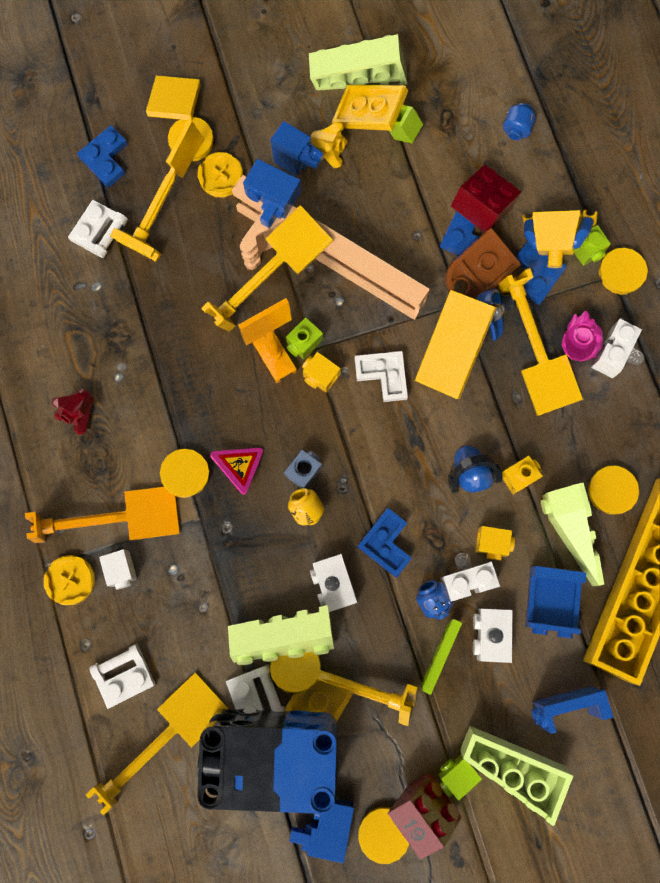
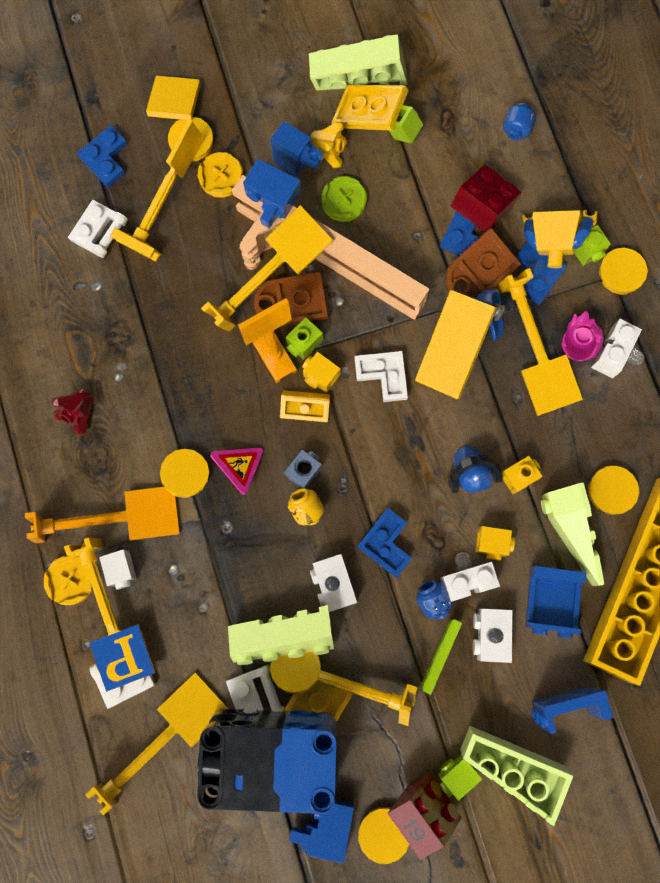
none -> piece [64,537,156,692]
none -> dark orange plate [254,272,328,327]
none -> yellow slope [280,390,330,422]
none -> lime tile [321,176,367,222]

